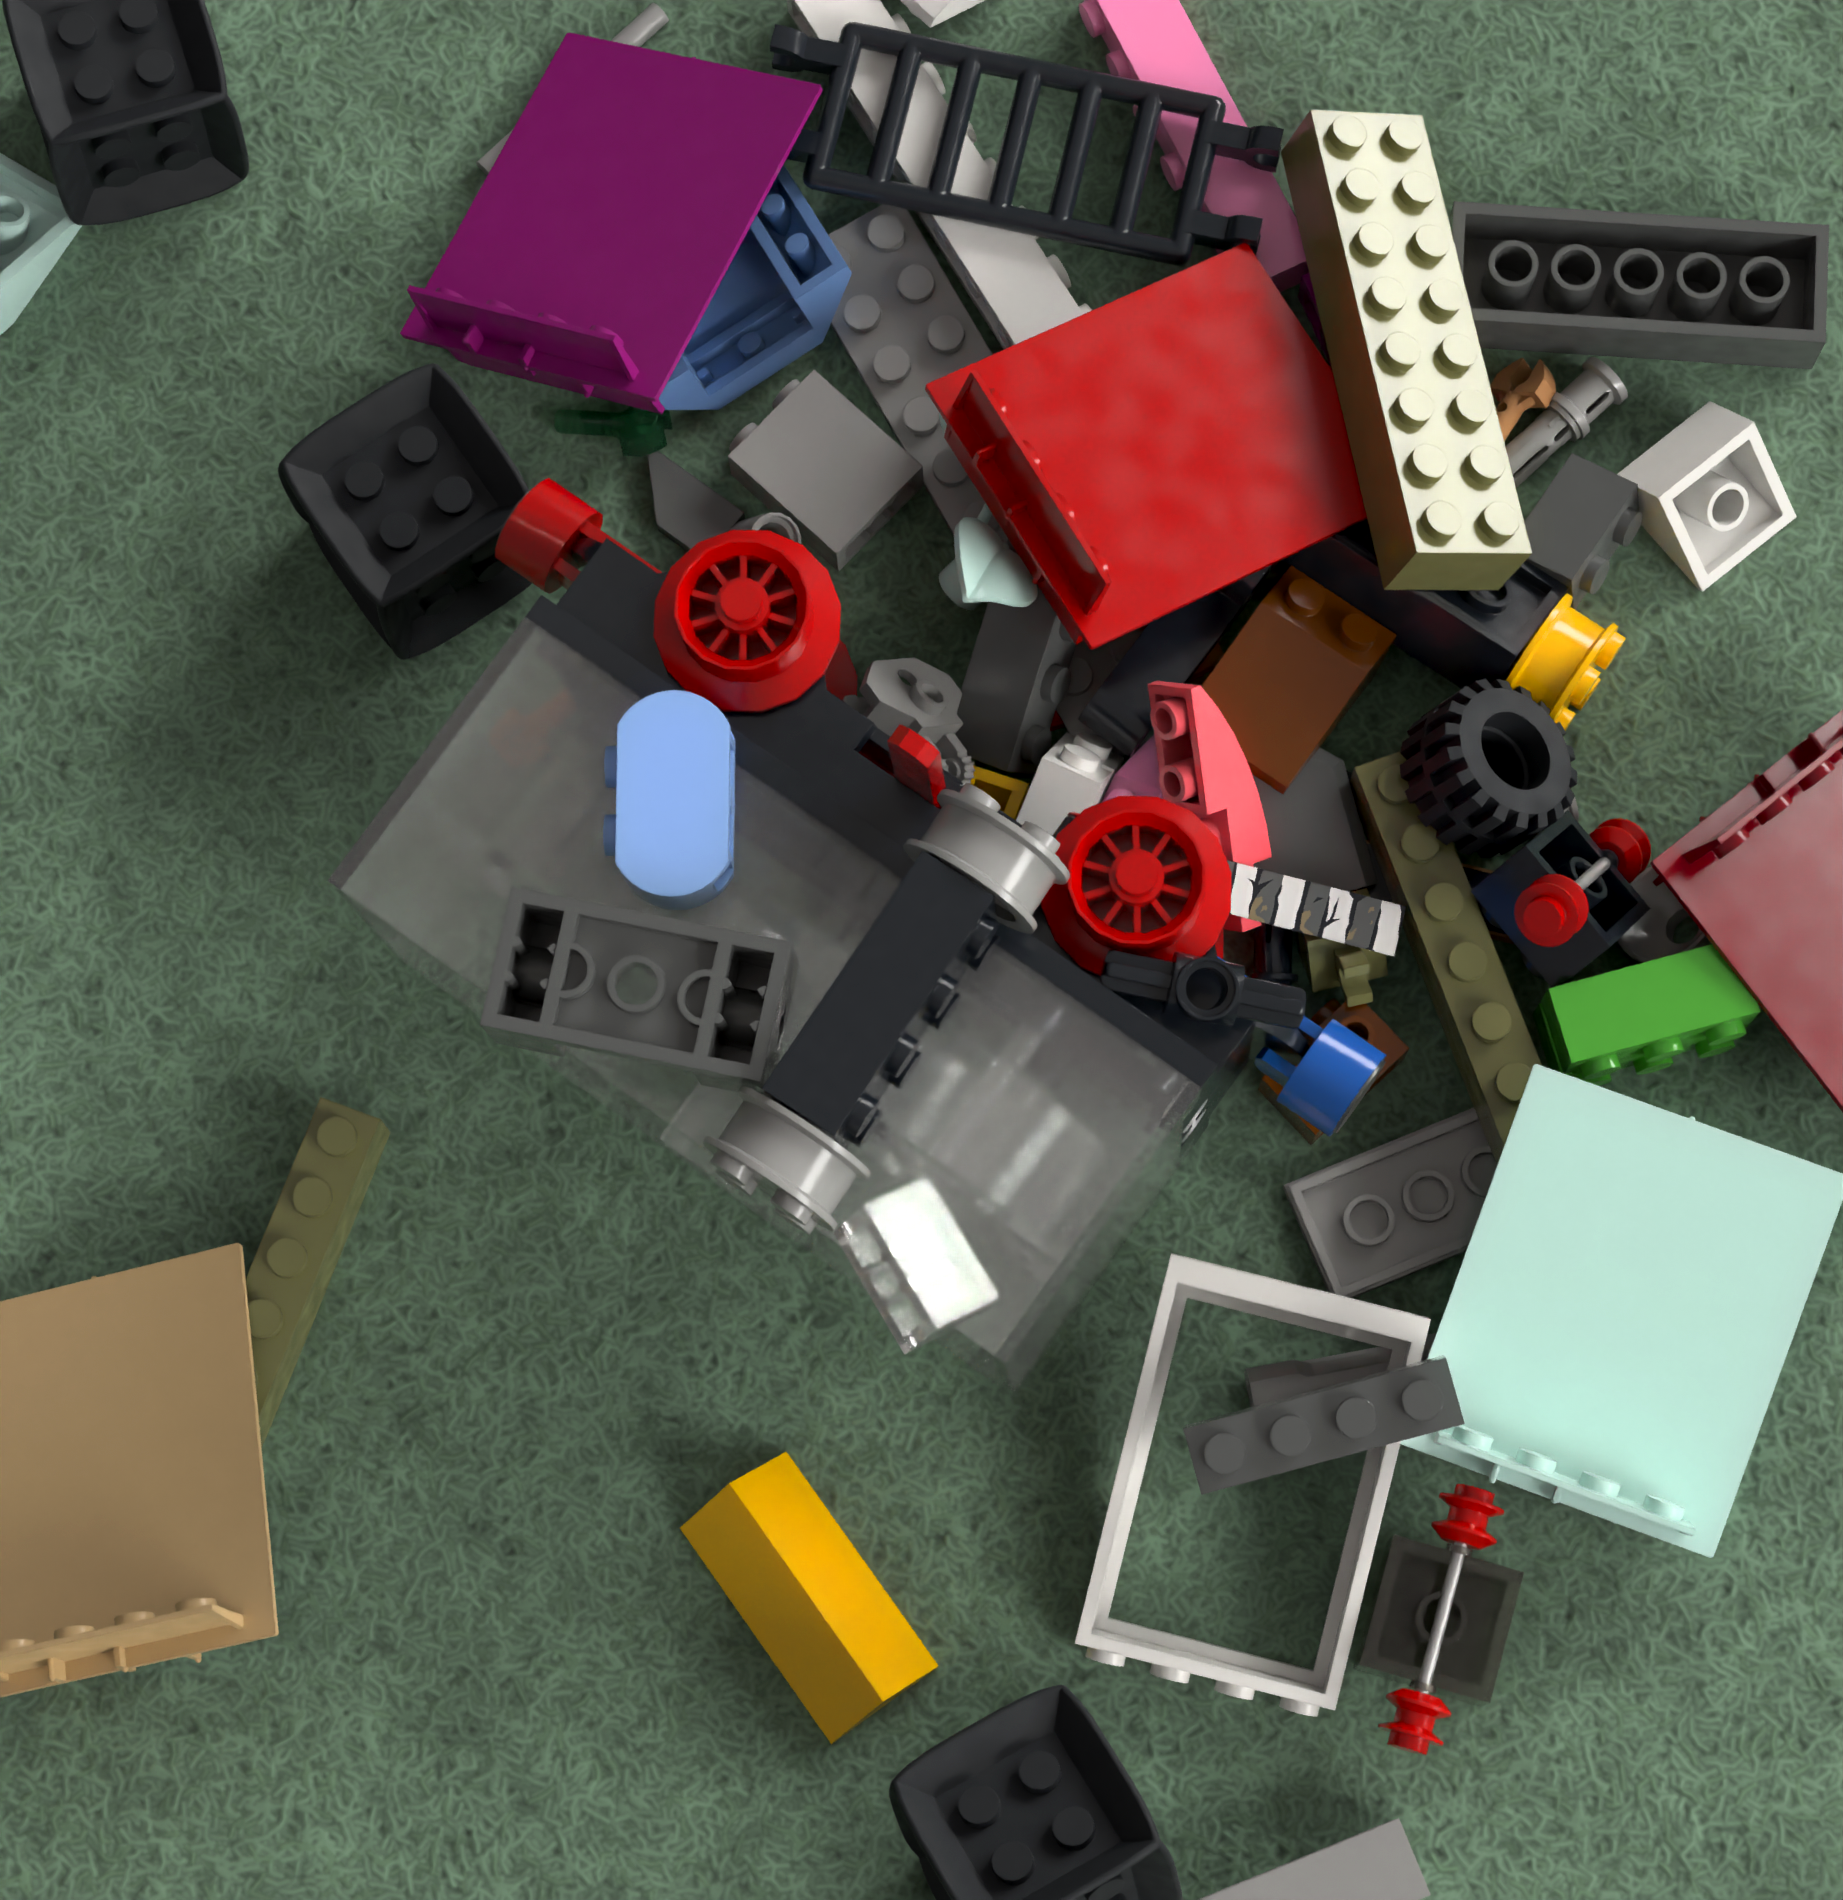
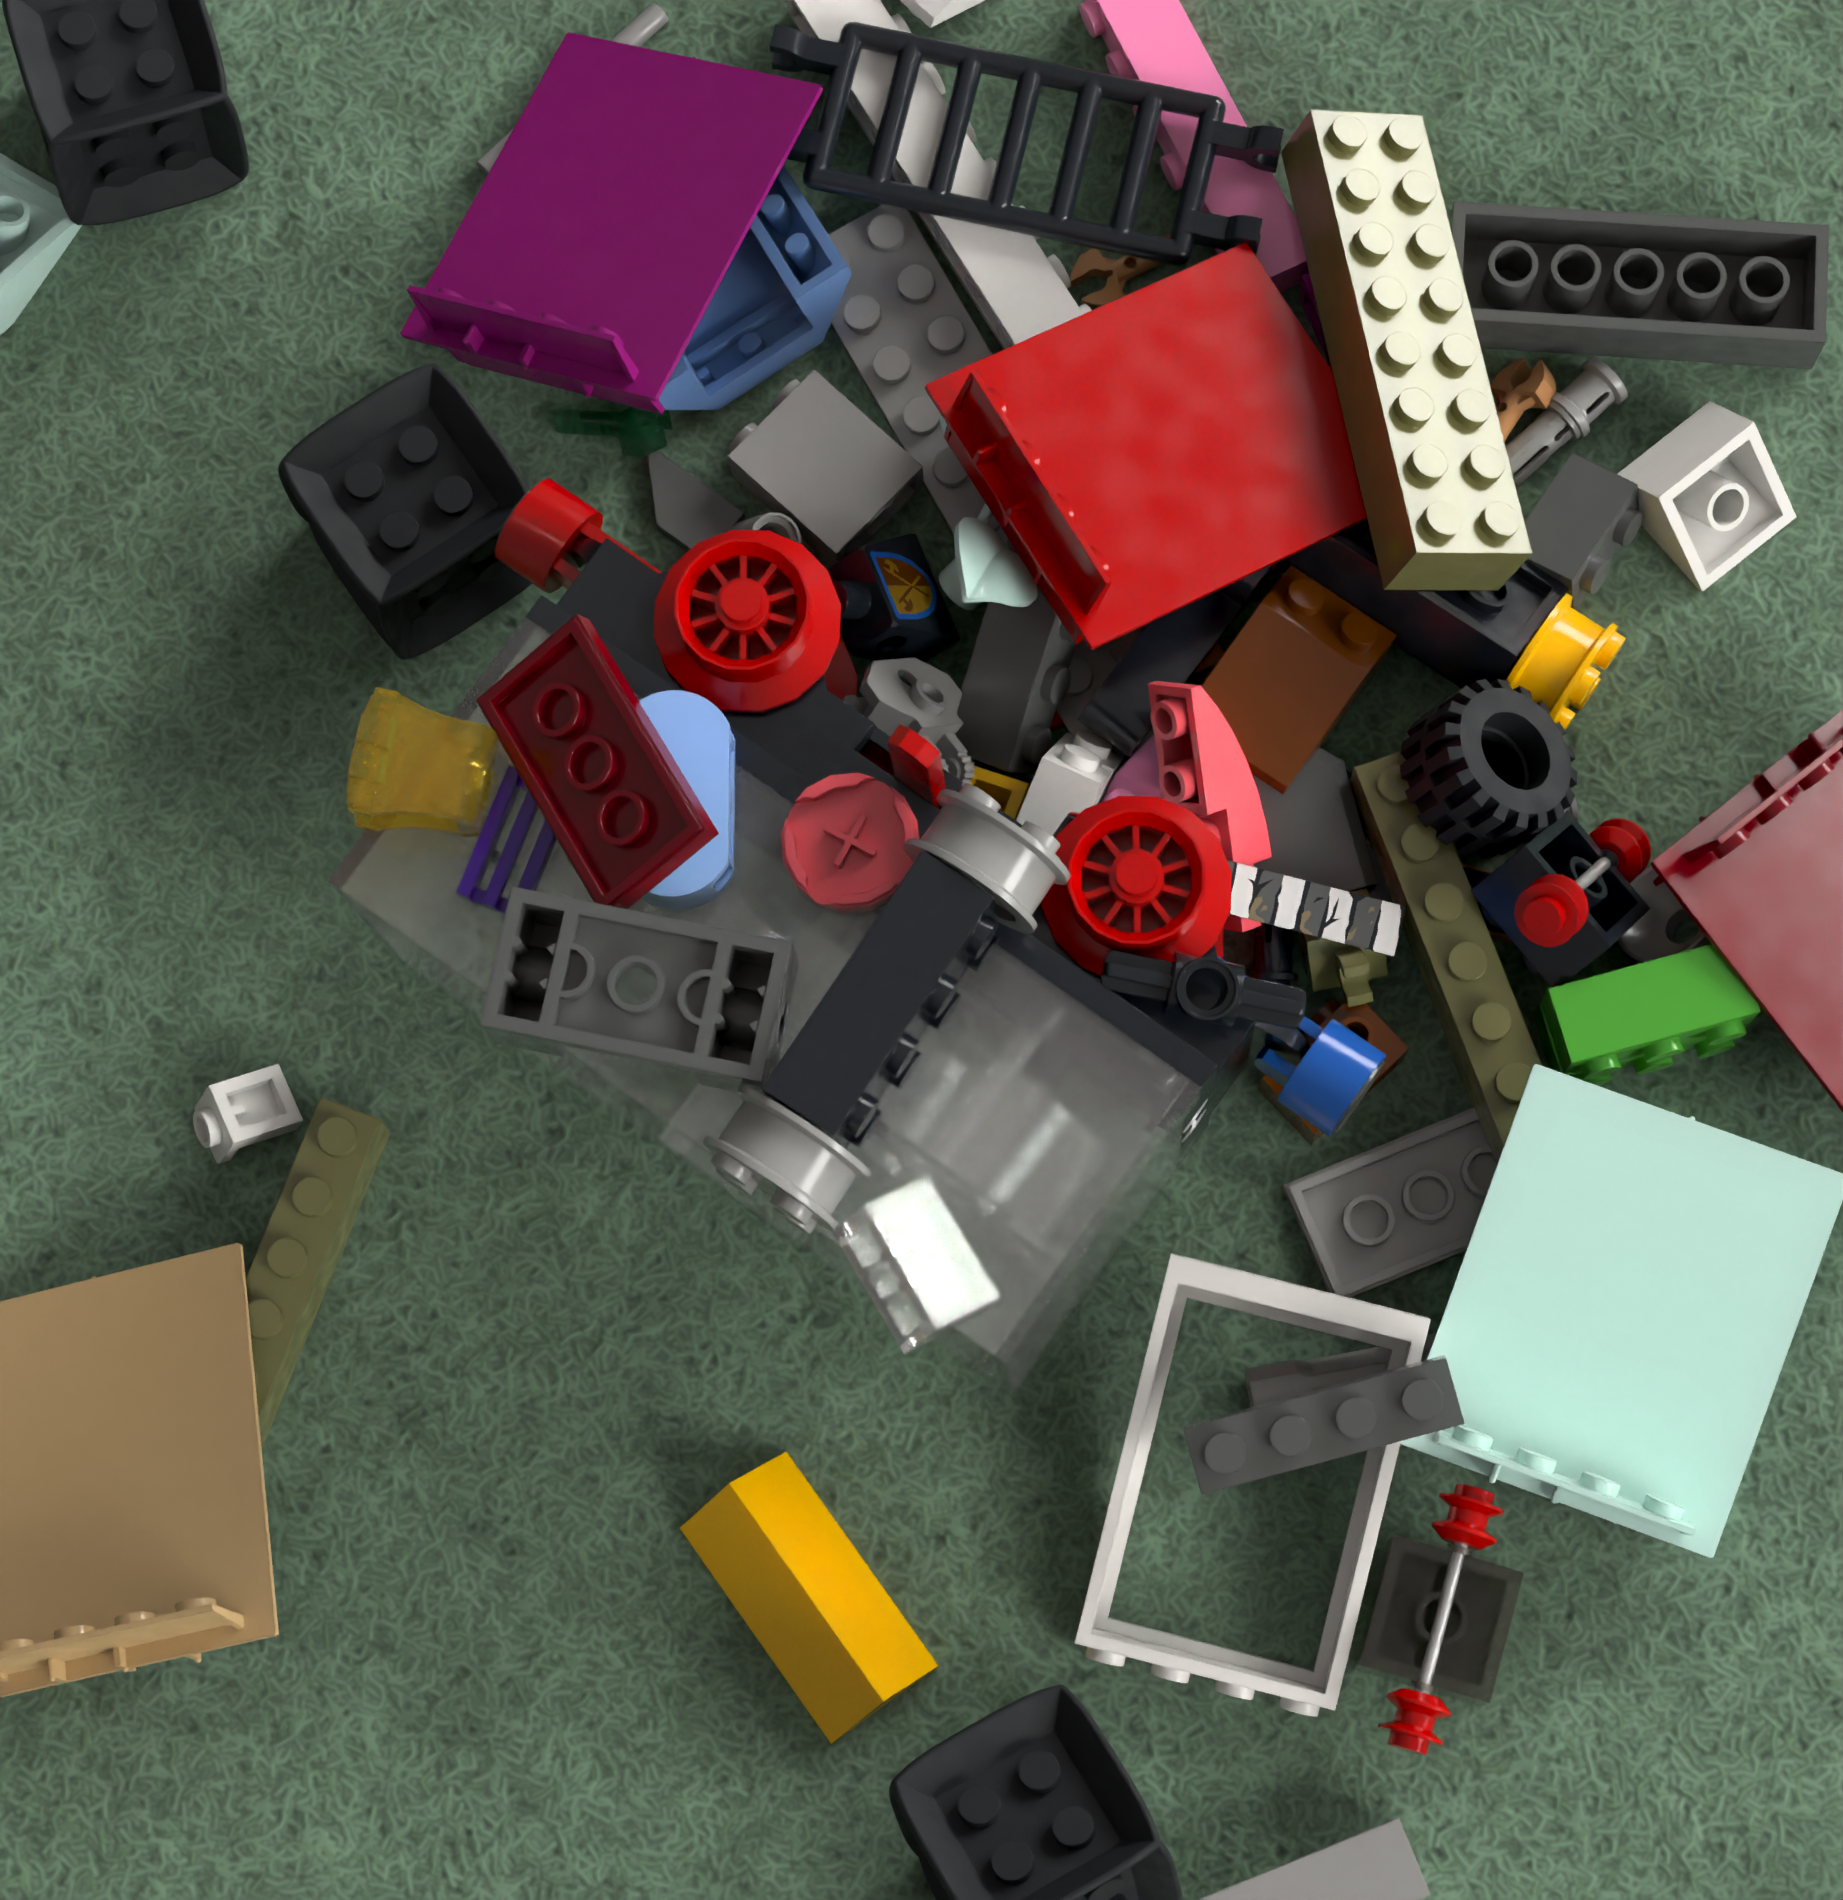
none -> white bracket [193,1064,303,1164]
none -> clear yellow piece [347,687,499,837]
none -> dark purple tile [456,765,557,915]
none -> dark red tile [476,614,719,909]
none -> coral tile [781,773,920,914]
none -> black torso [827,534,960,662]
none -> medium nougat bar [1070,234,1170,310]

